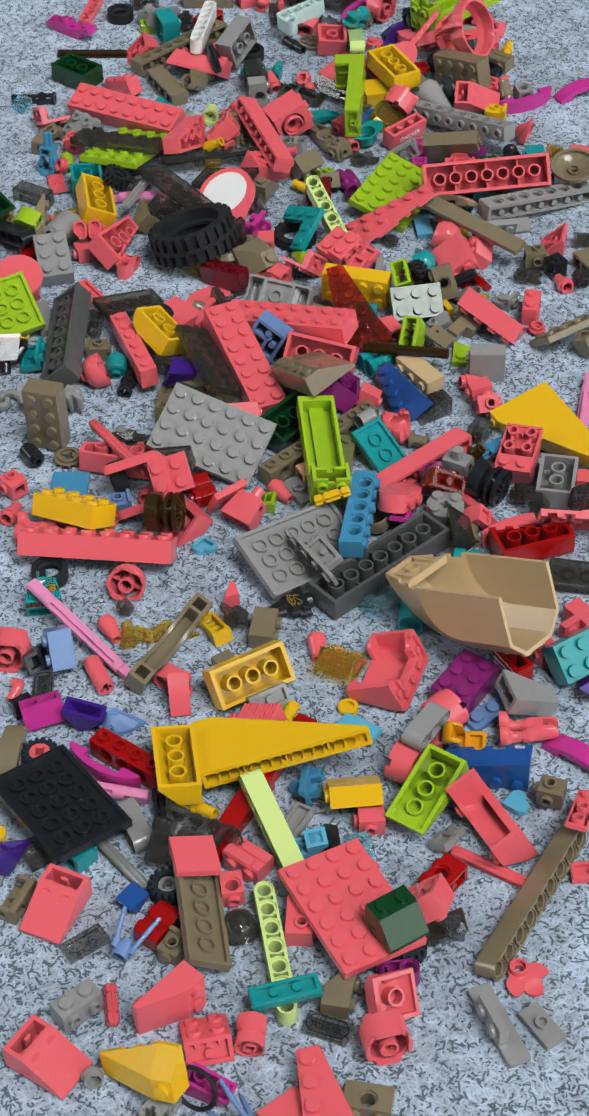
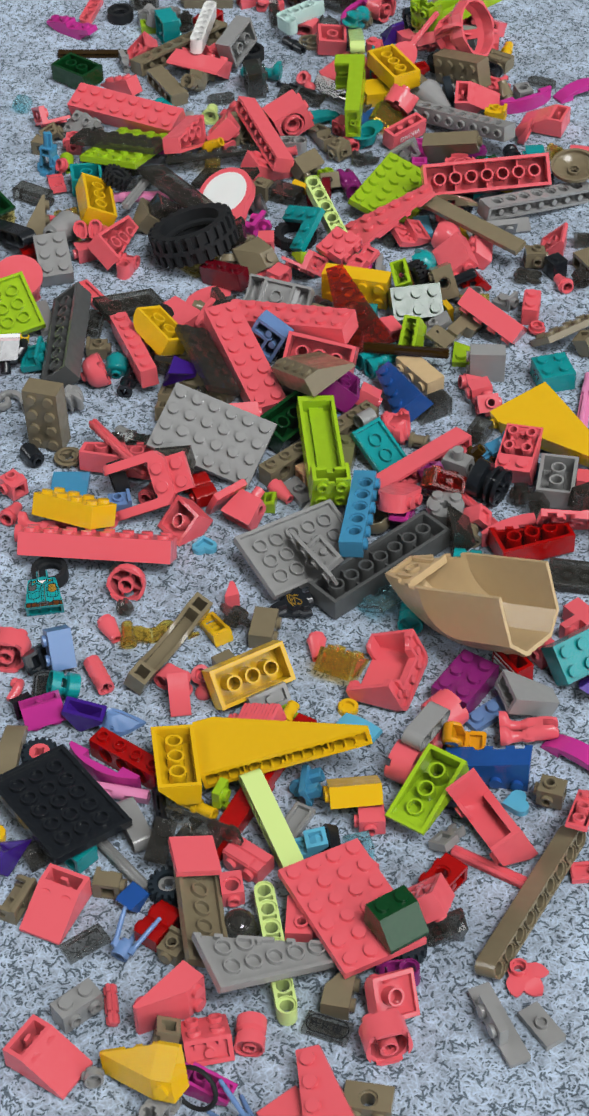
black pin [11,91,57,105] -> none
lime brick [13,206,43,233] -> none
bright pink piece [26,578,131,681] -> none
dark brown wheel [144,491,186,532] -> none
black axle [206,43,222,73] -> none
light grey brick [247,76,270,108] -> none
teal tile [247,972,323,1012] -> none
coral cone [264,71,281,93] -> none
yellow axle [314,485,351,506] -> none
none -> teal wheel [46,670,81,699]
none -> dark tan brick [91,866,127,900]
none -> light grey plate [118,49,130,73]
none -> dark tan brick [152,1015,181,1044]
none -> coral plate [191,664,210,701]
none -> light grey wing [191,932,336,994]
none -> clear smoke beam [207,92,235,106]
none -> lime plate [211,777,231,810]
none -> clear smoke brick [268,180,305,206]
none -> coral slope [390,218,432,247]
none -> coral slope [519,104,571,138]
none -> clear smoke tile [528,76,556,90]
none -> teal brick [530,352,576,392]

